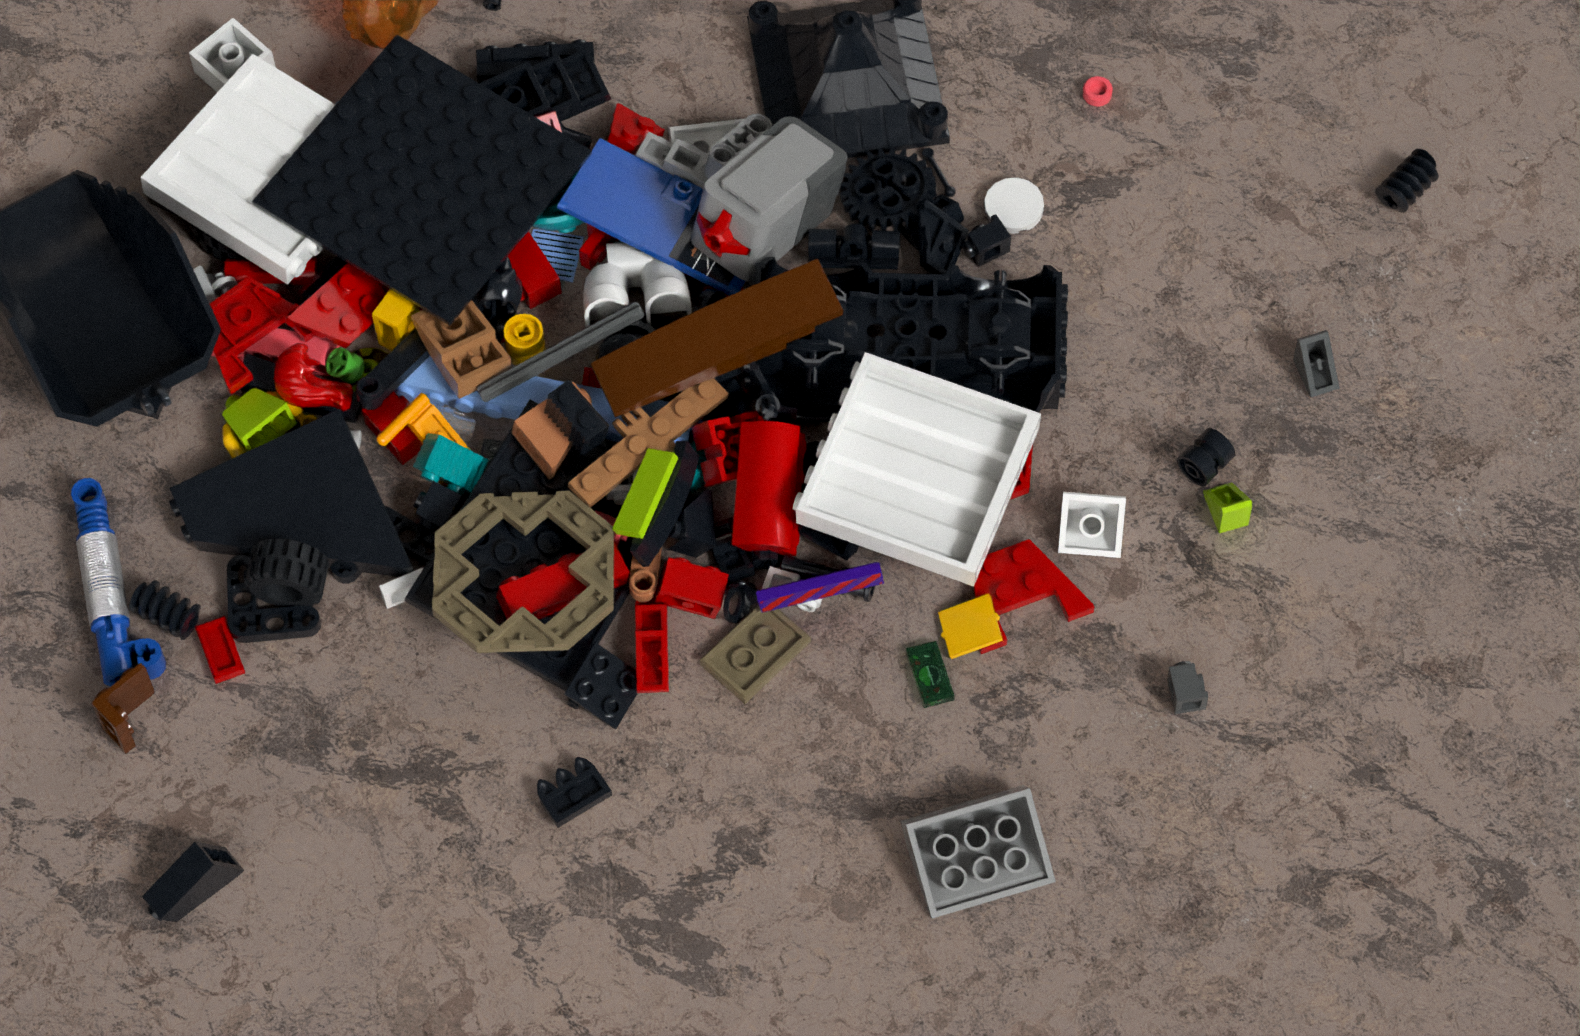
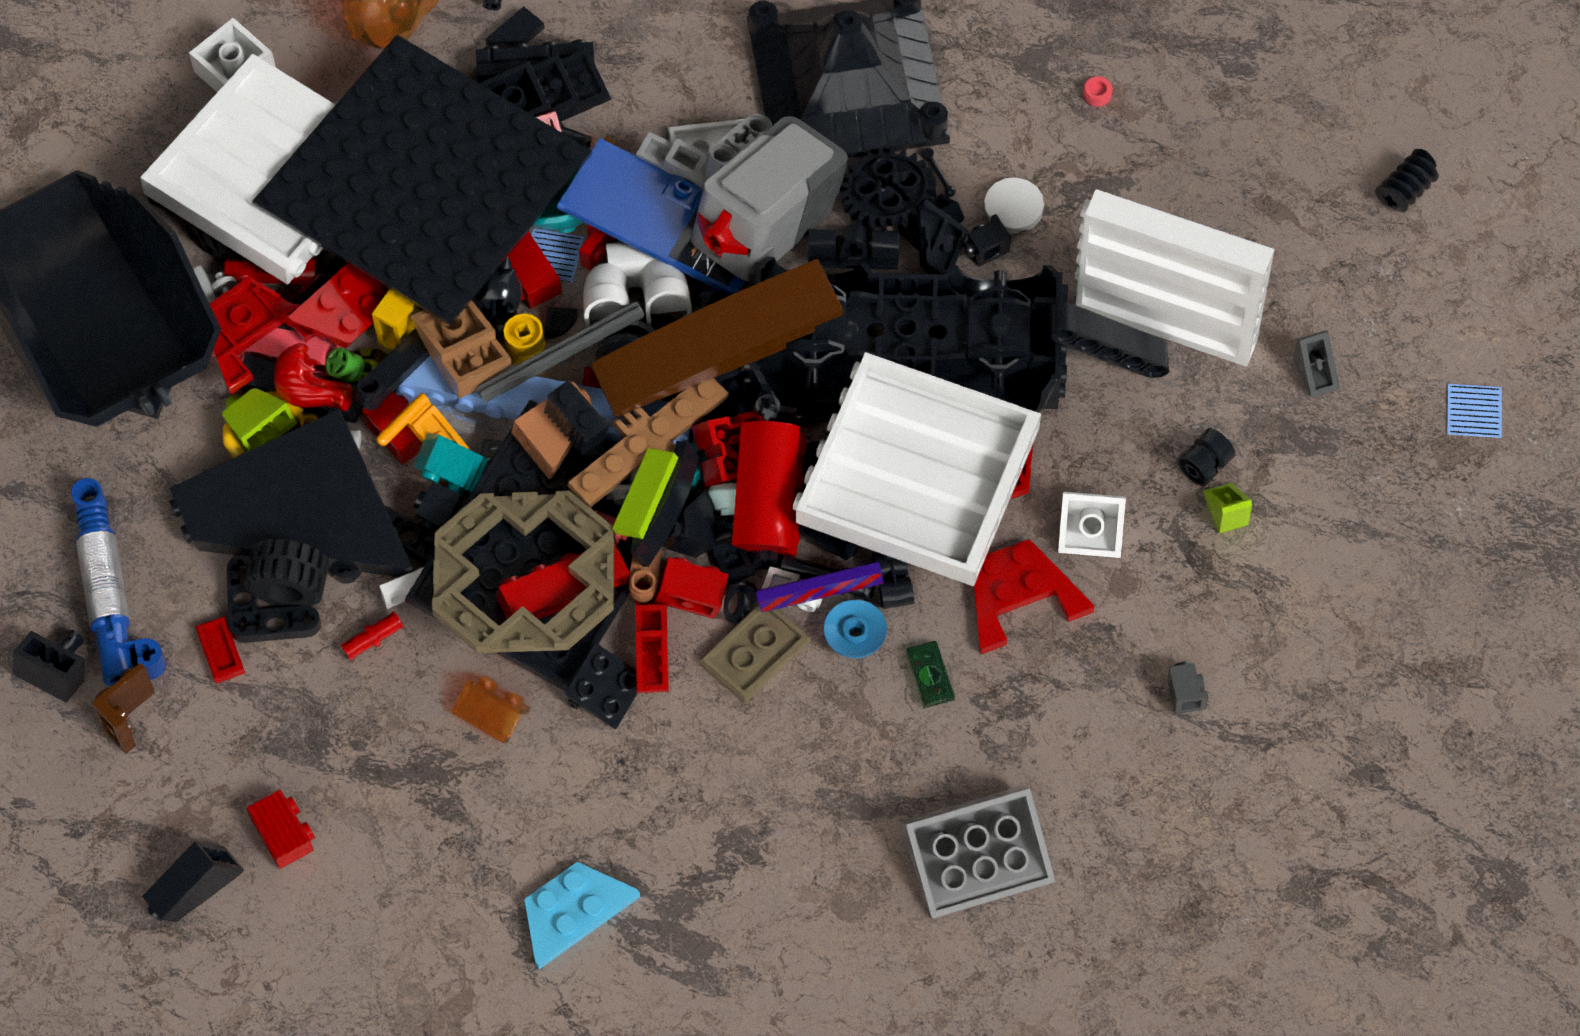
black piece [129,580,201,640] -> none
black plate [537,757,612,828] -> none
red wing [607,103,665,155] -> none
yellow piece [938,593,1003,659] -> none
none -> black brick [13,629,85,703]
none -> red brick [246,790,315,870]
none -> red pin [340,611,404,661]
none -> clear orange bracket [451,676,531,743]
none -> black tile [485,6,545,46]
none -> medium azure wing [524,862,640,969]
none -> black tile [545,307,578,339]
none -> light aqua cone [708,483,736,516]
none -> dark azure dish [824,600,887,658]
none -> black beam [872,552,914,609]
none -> black beam [1049,302,1169,378]
none -> white panel [1072,189,1275,367]
none -> light blue sticker [1447,384,1502,438]

